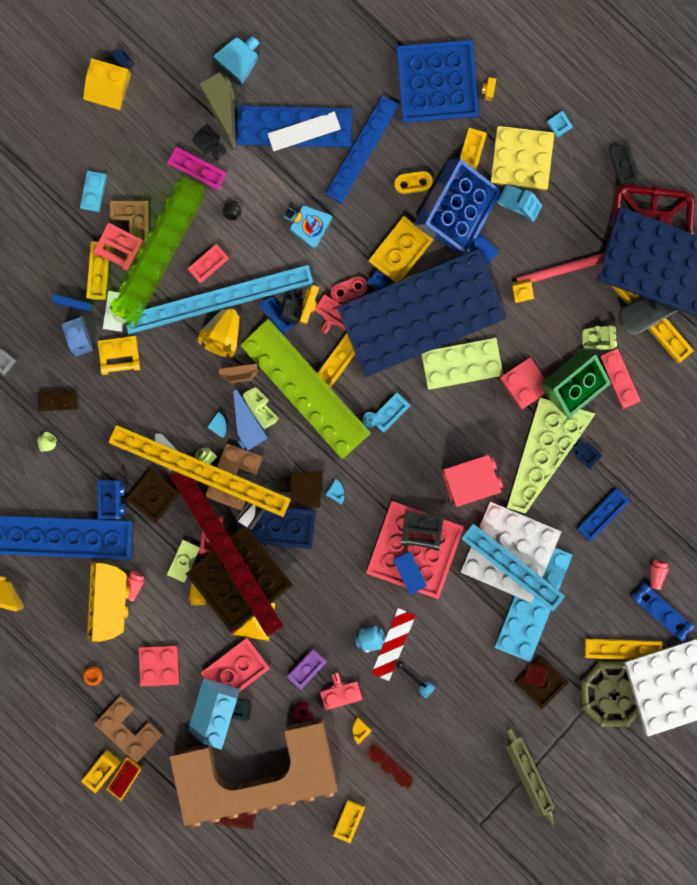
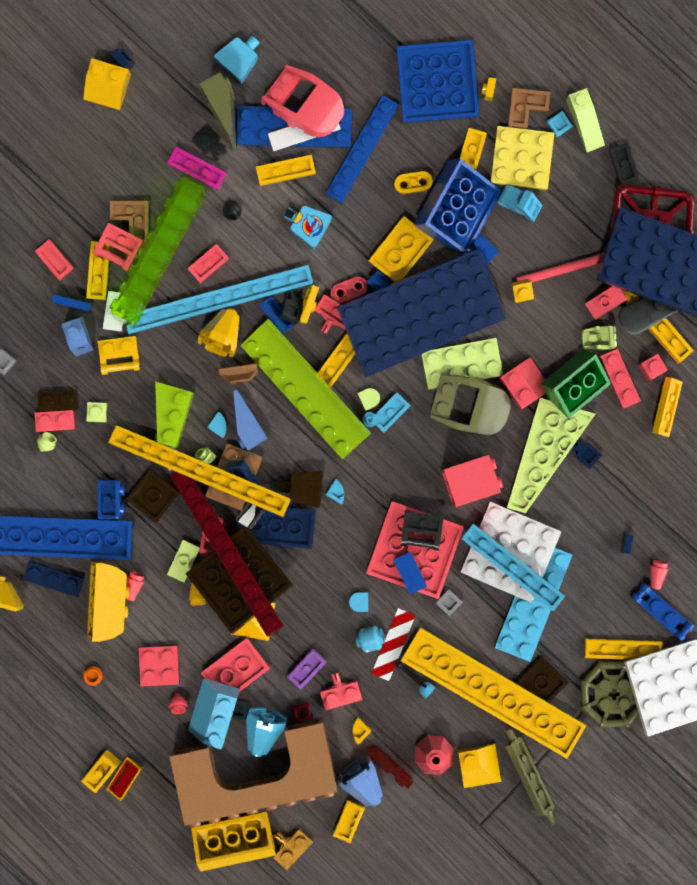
medium azure plate [80,171,107,213] -> none
medium nougat plate [94,695,163,763] -> none
yellowish green slope [243,387,279,429] -> none
clear red plate [524,663,548,687] -> none
blue tile [576,487,630,542] -> none
none -> dark blue plate [23,562,84,597]
none -> coral tile [35,239,74,281]
none -> coral plate [35,410,75,432]
none -> yellowish green plate [87,402,108,422]
none -> lime wedge [155,381,194,448]
none -> coral plate [168,693,188,714]
none -> yellow slope [191,812,276,872]
none -> dark blue plate [226,460,260,486]
none -> medium azure cone [246,707,287,757]
none -> yellow plate [256,155,316,186]
none -> coral slope [261,65,344,137]
none -> pearl gold plate [273,828,313,870]
none -> medium blue cone [337,756,383,806]
none -> medium azure tile [349,592,368,612]
none -> yellowish green tile [358,388,380,411]
none -> yellow plate [401,627,586,759]
none -> coral cone [414,734,454,775]
none -> olive slope [429,373,511,435]
none -> light grey plate [435,589,463,616]
none -> yellow slope [457,743,502,788]
none -> medium nougat plate [508,88,550,129]
none -> yellowish green slope [566,88,605,152]
none -> coral plate [585,286,628,320]
none -> dark blue tile [620,534,634,554]
none -> coral brick [638,354,667,381]
none -> yellow plate [652,377,683,437]

